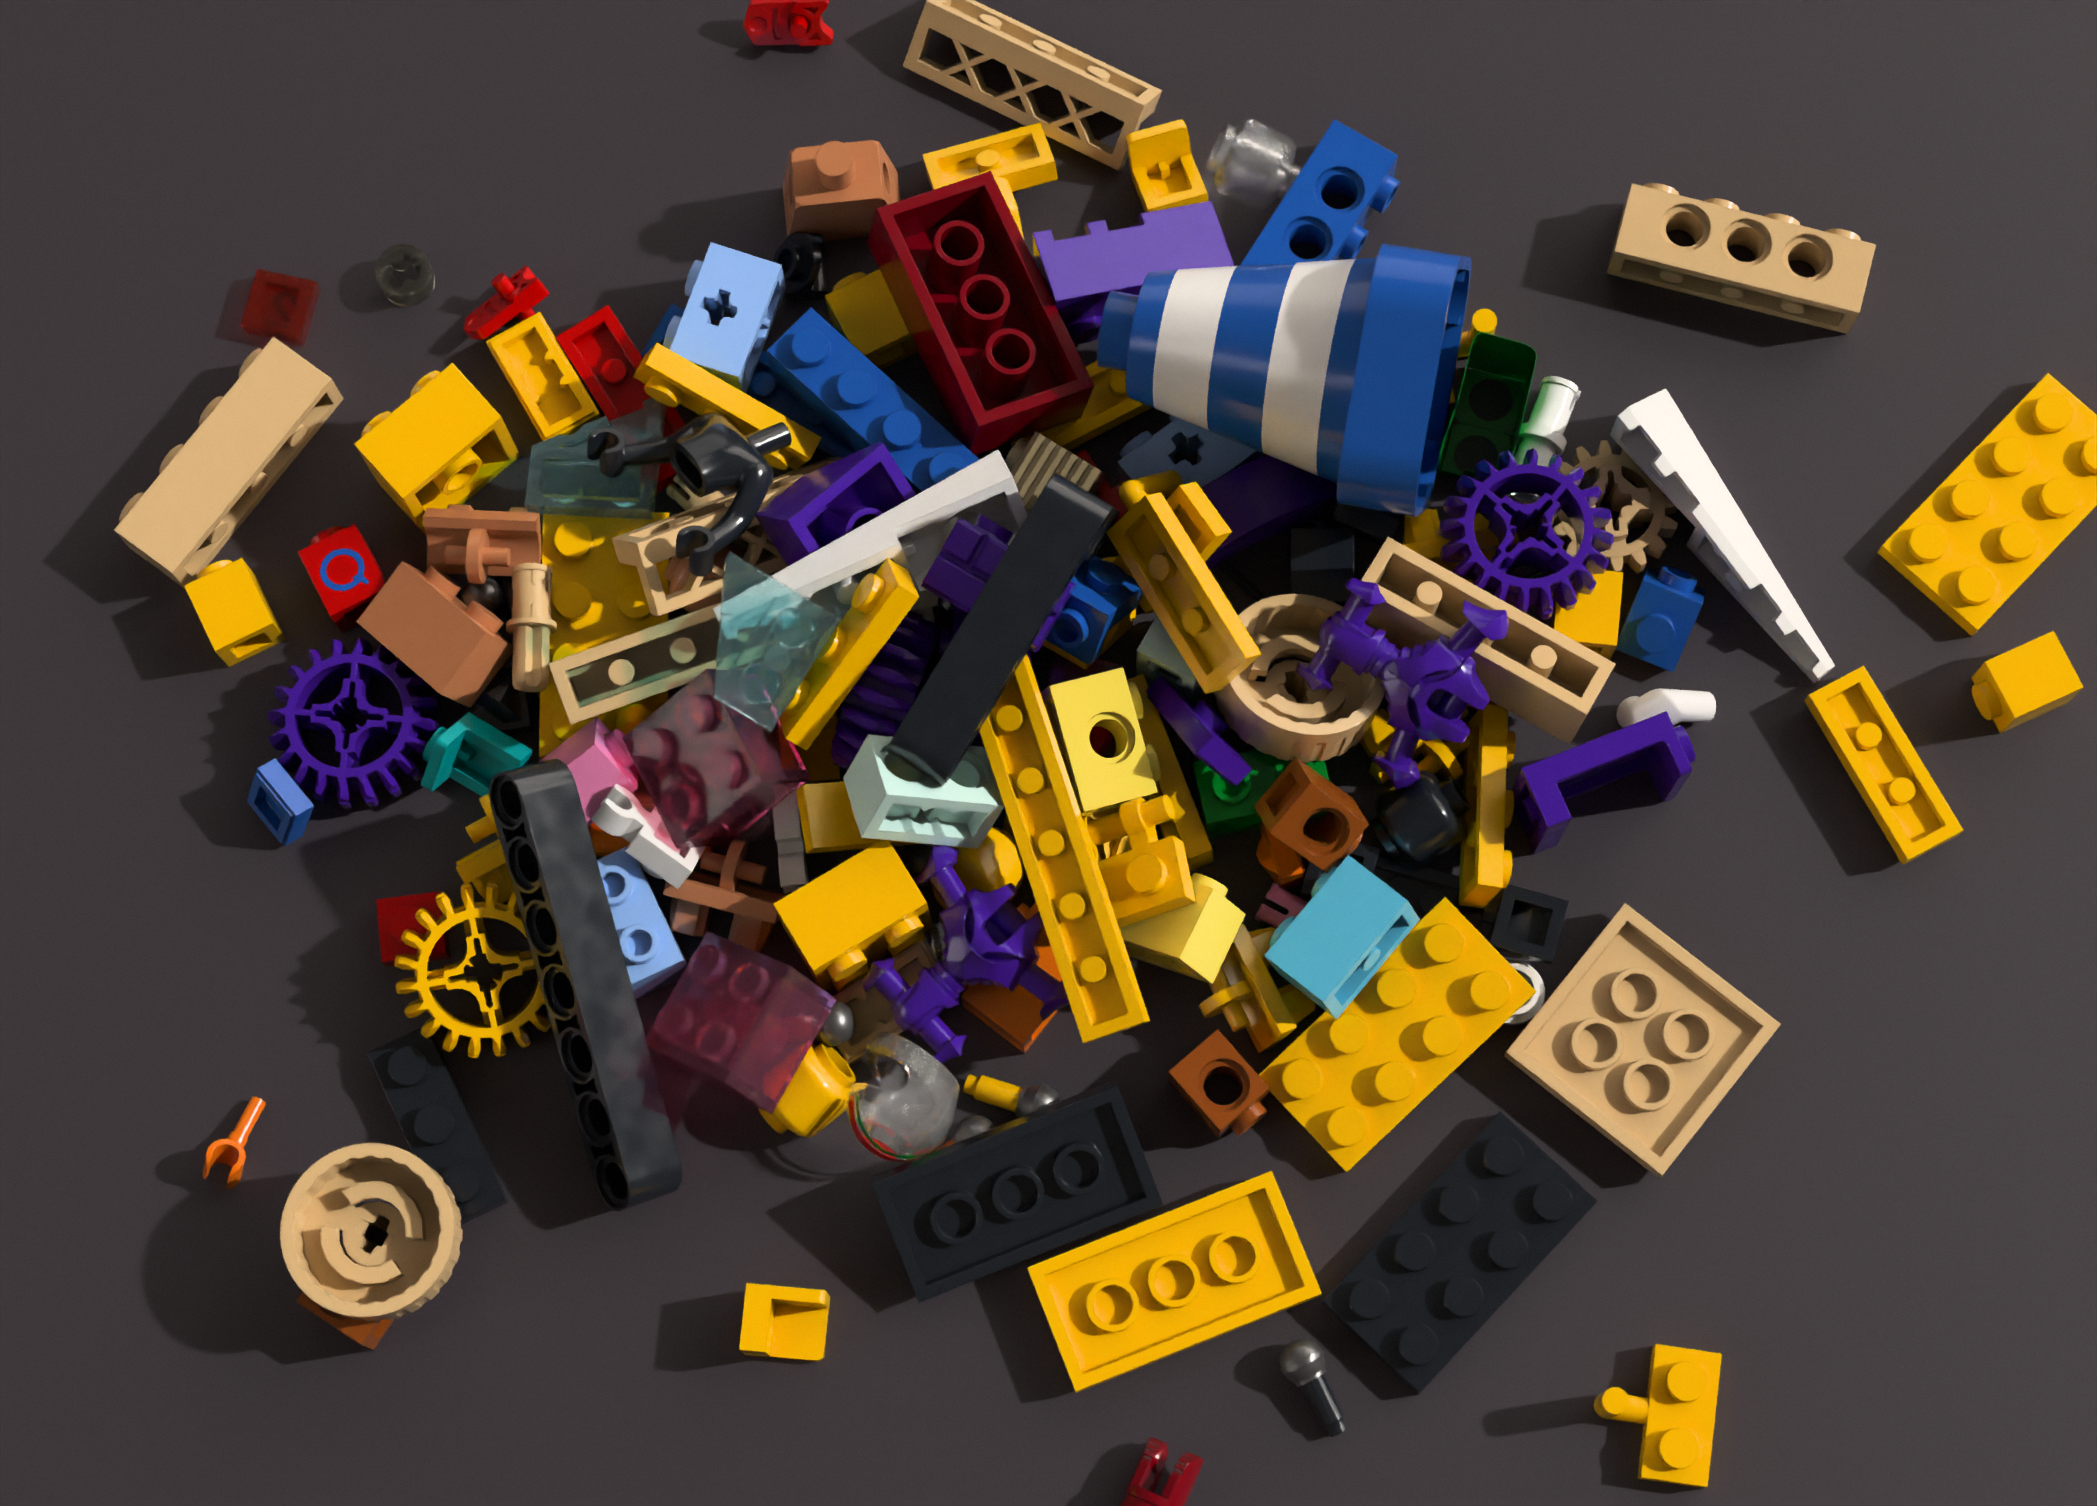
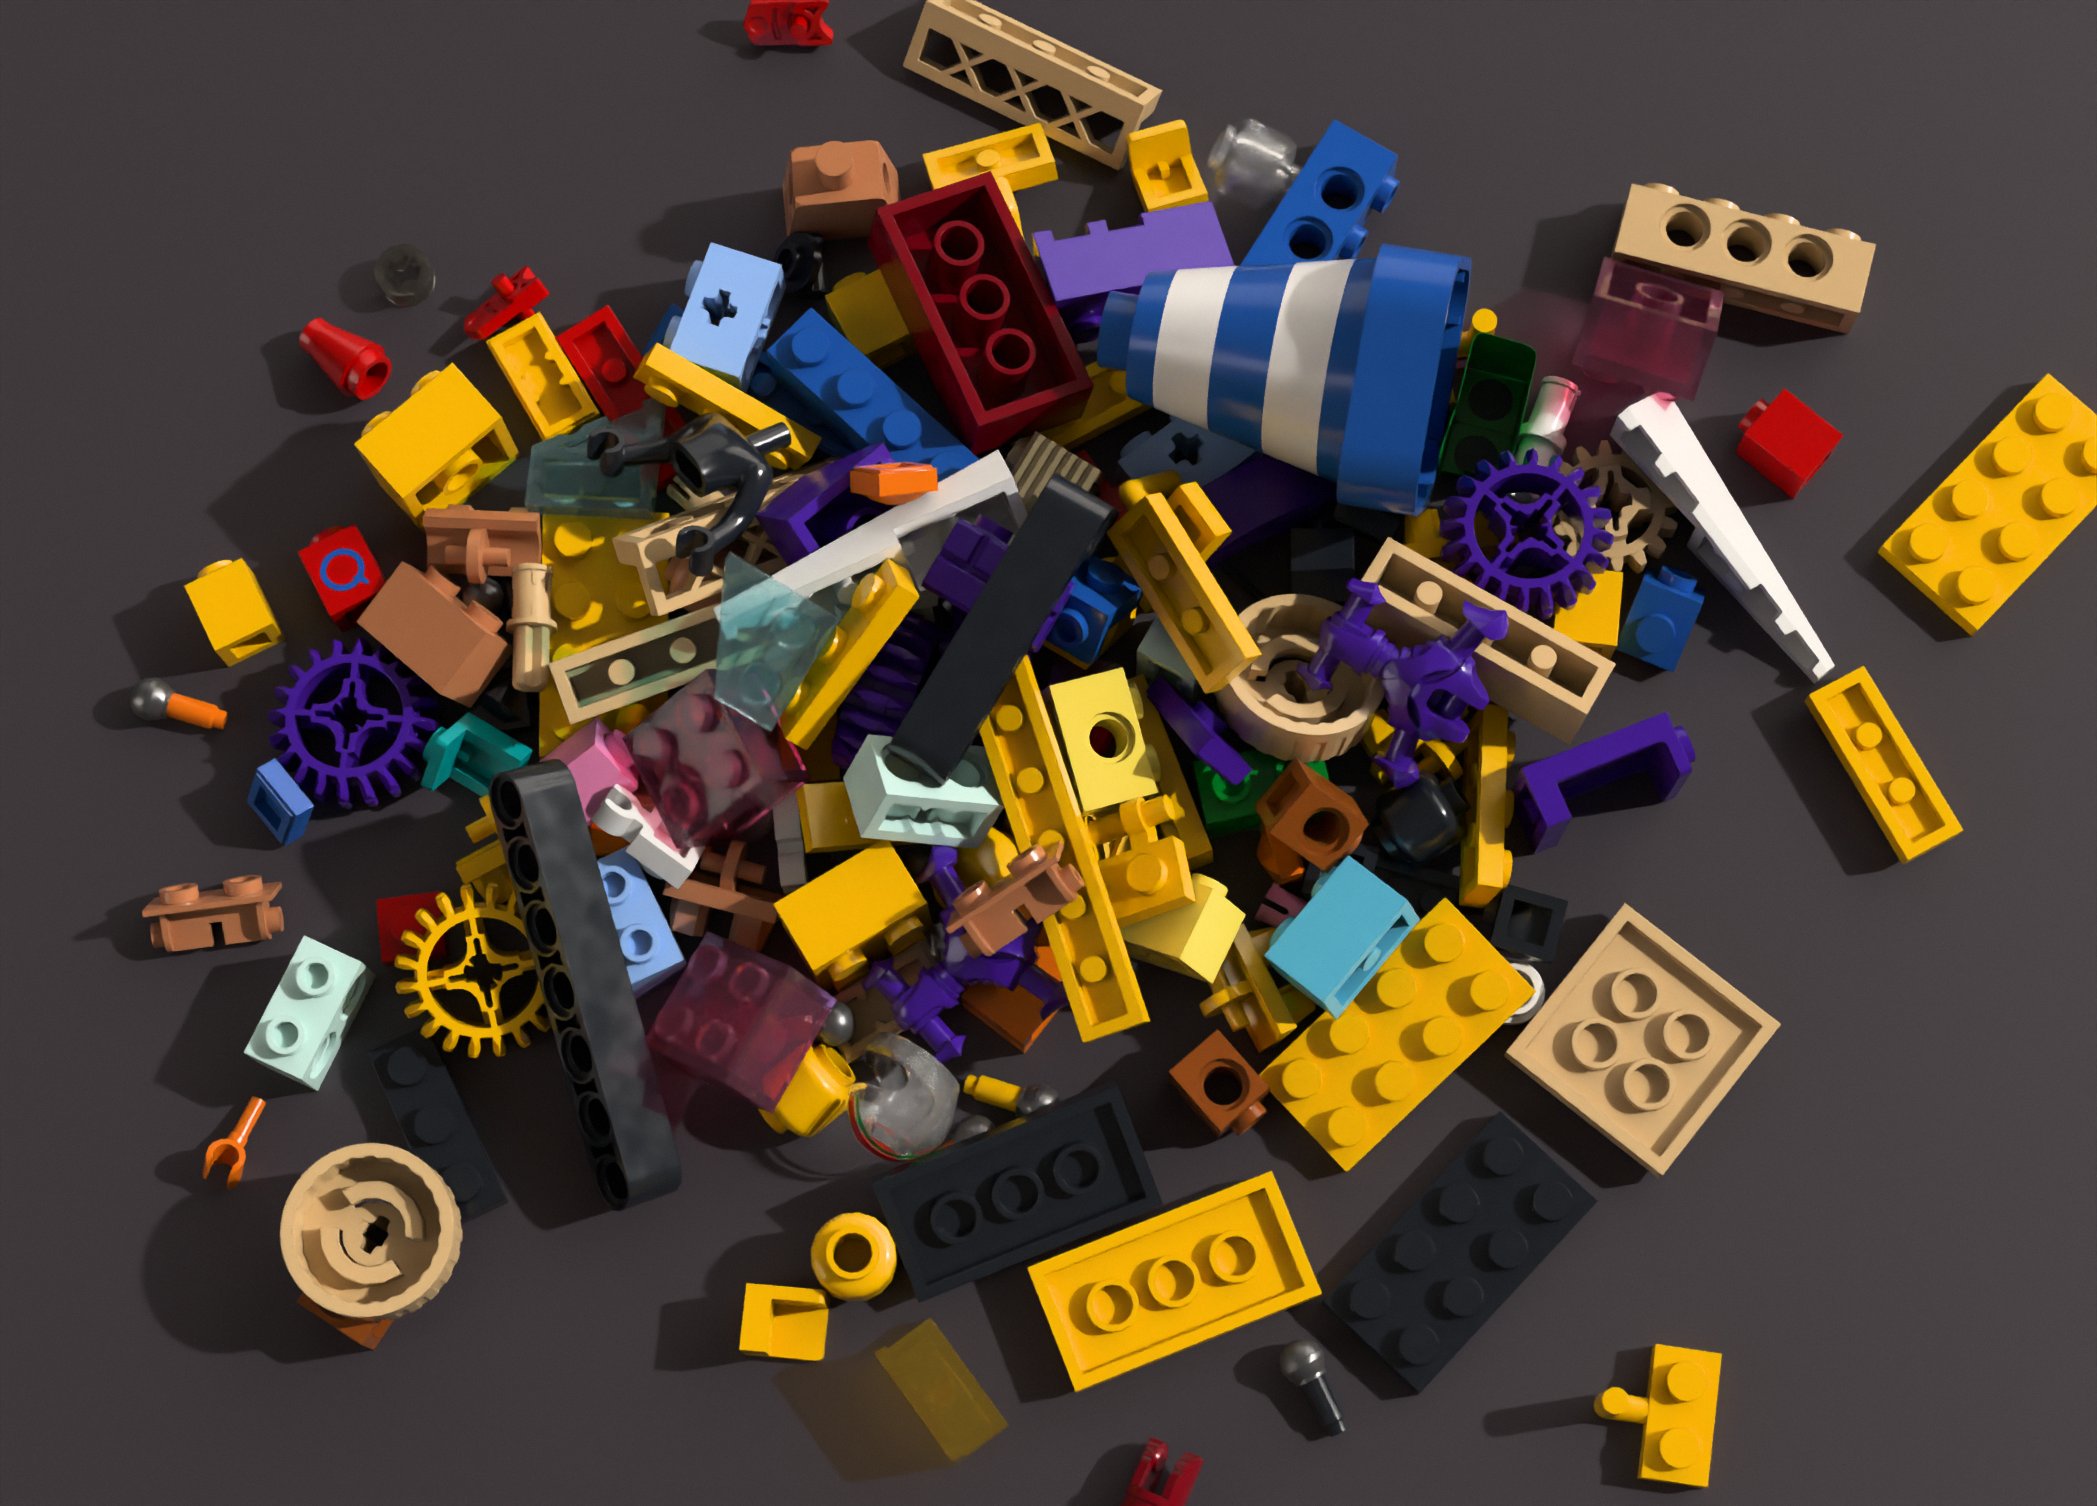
tan brick [114,337,344,589] -> none
clear red tile [240,269,321,345] -> none
white arm [1616,688,1716,728] -> none
yellow brick [1971,631,2084,734] -> none
none -> piece [130,677,228,730]
none -> nougat hinge [142,875,284,953]
none -> light aqua brick [244,935,376,1091]
none -> red cone [299,318,392,400]
none -> yellow head [810,1212,898,1302]
none -> orange tile [849,462,938,505]
none -> clear yellow panel [874,1318,1009,1466]
none -> nougat hinge [946,841,1085,959]
none -> clear pink brick [1571,256,1725,402]
none -> red brick [1735,388,1844,499]

